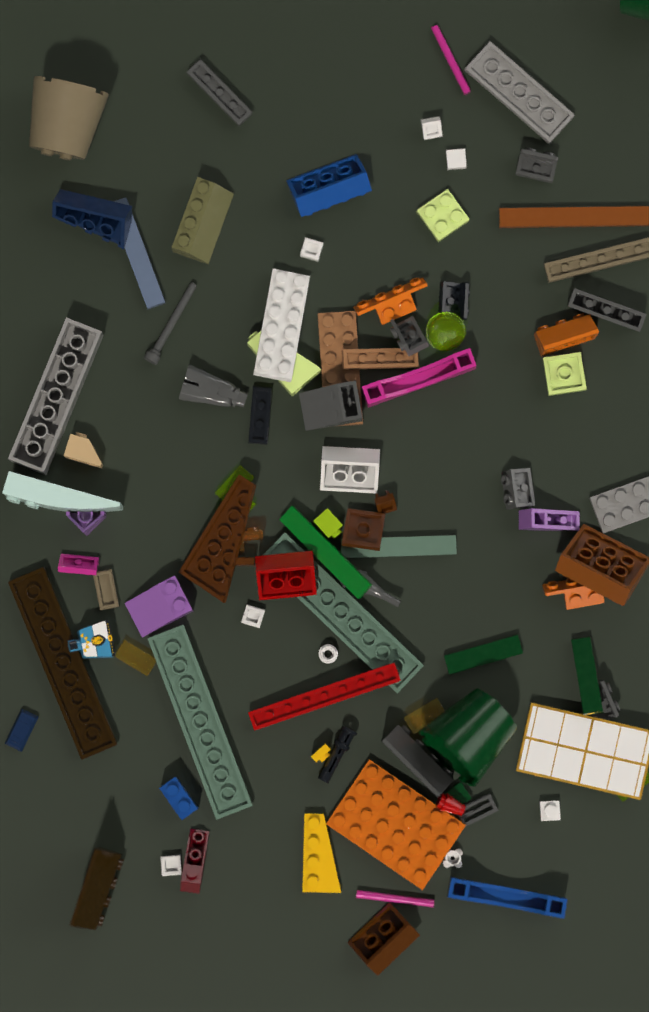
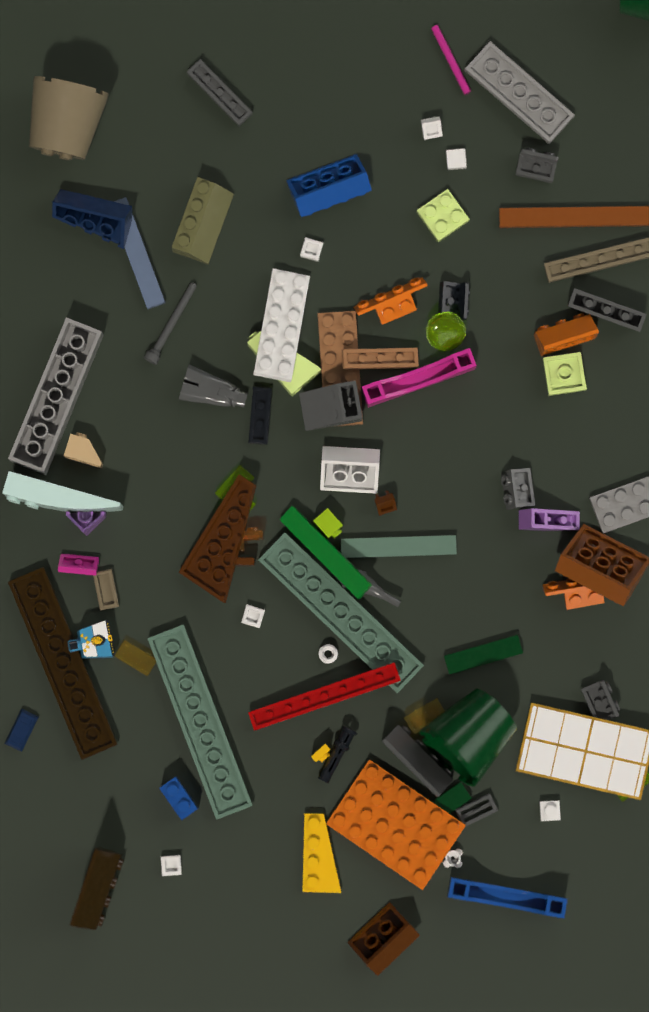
medium lavender slope [125,576,193,638] -> none
dark red slope [180,828,209,894] -> none
red slope [255,551,317,600] -> none
reddish brown plate [342,508,386,551] -> none
dark pink bar [356,890,434,907] -> none
dark grey bracket [390,316,429,356] -> none
red cone [435,793,466,816] -> none
dark green tile [571,637,603,715] -> none

